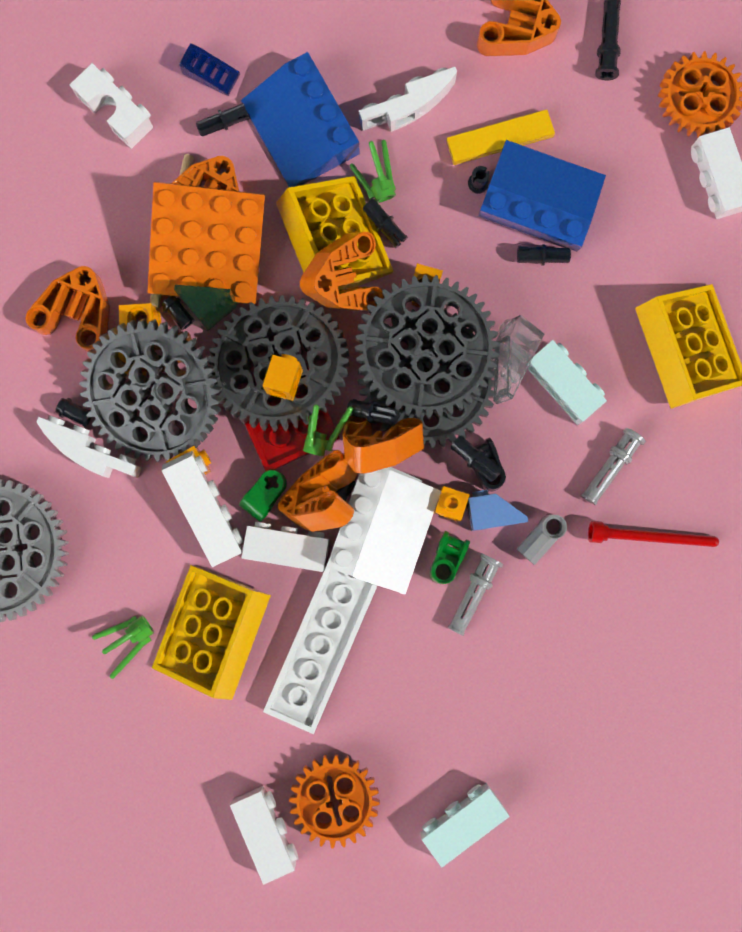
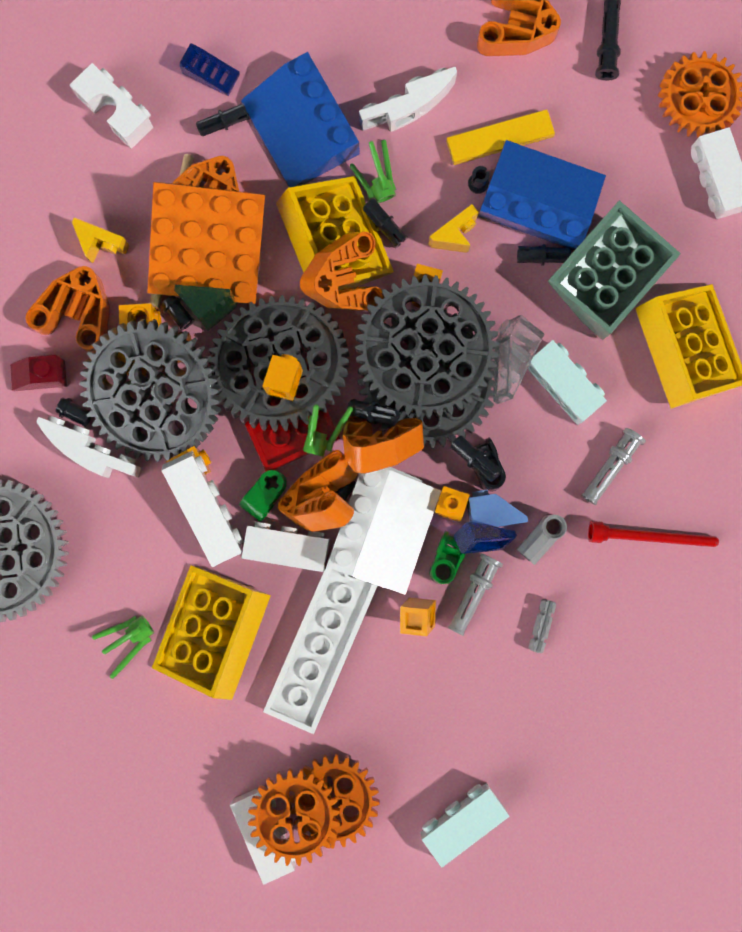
none -> dark red slope [10,354,67,391]
none -> yellow slope [72,218,129,263]
none -> orange gear [248,768,341,866]
none -> light orange brick [400,597,436,636]
none -> yellow slope [428,204,479,253]
none -> clear blue slope [454,522,517,554]
none -> light grey axle [529,599,556,653]
none -> sand green slope [548,200,681,340]

